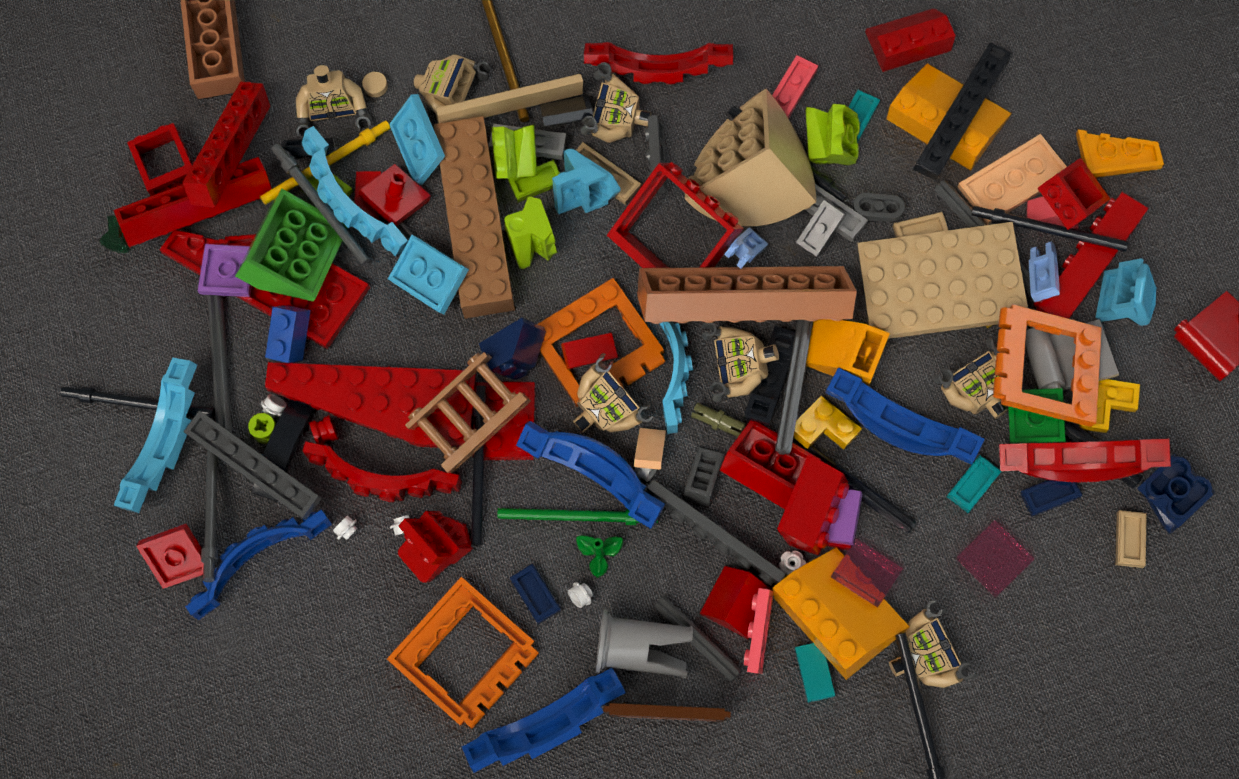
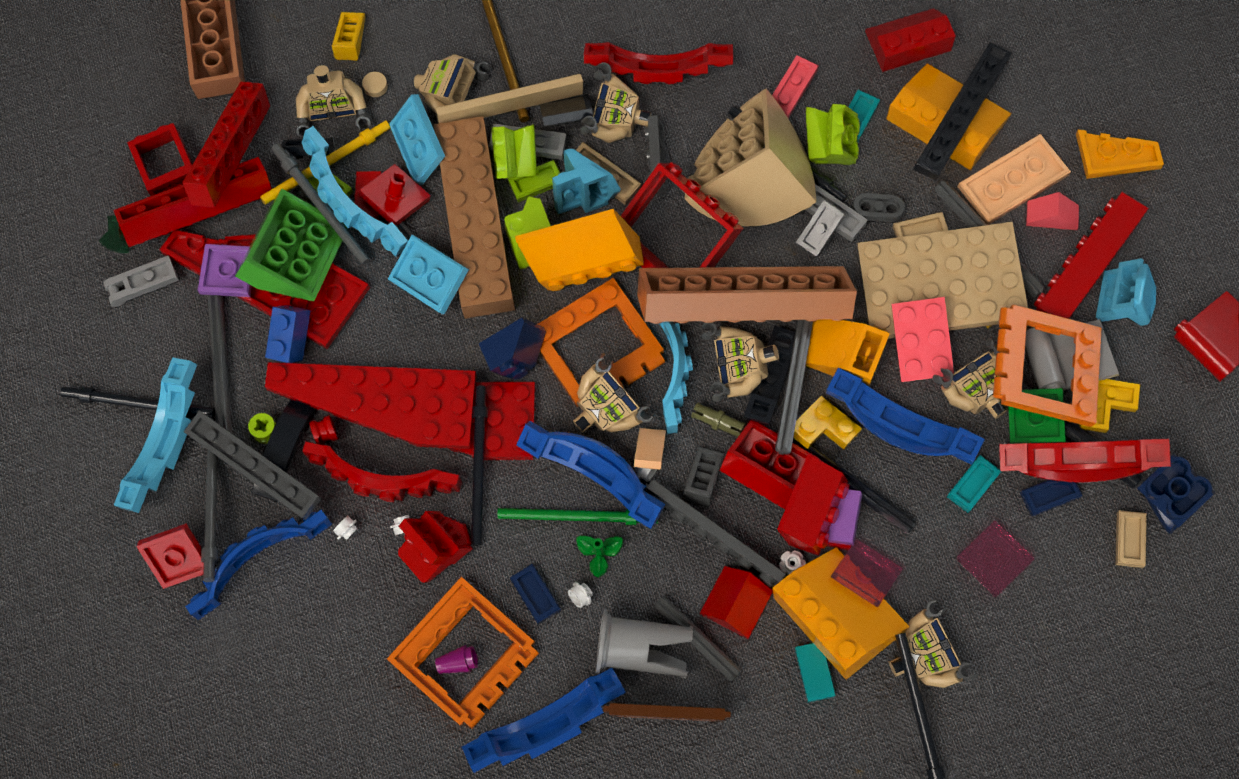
white plate [261,394,286,418] -> none
medium nougat fence [405,352,531,473] -> none
red tile [561,333,618,370] -> none
light blue hinge [724,227,768,269] -> none
coral plate [744,588,773,674] -> none
black bar [971,206,1129,252] -> none
light blue hinge [1029,241,1060,302] -> none
red window [1038,158,1110,230] -> none
none -> light grey plate [103,255,179,307]
none -> yellow slope [332,12,366,61]
none -> magenta cone [435,645,478,674]
none -> light orange slope [515,209,644,291]
none -> coral plate [891,297,954,382]

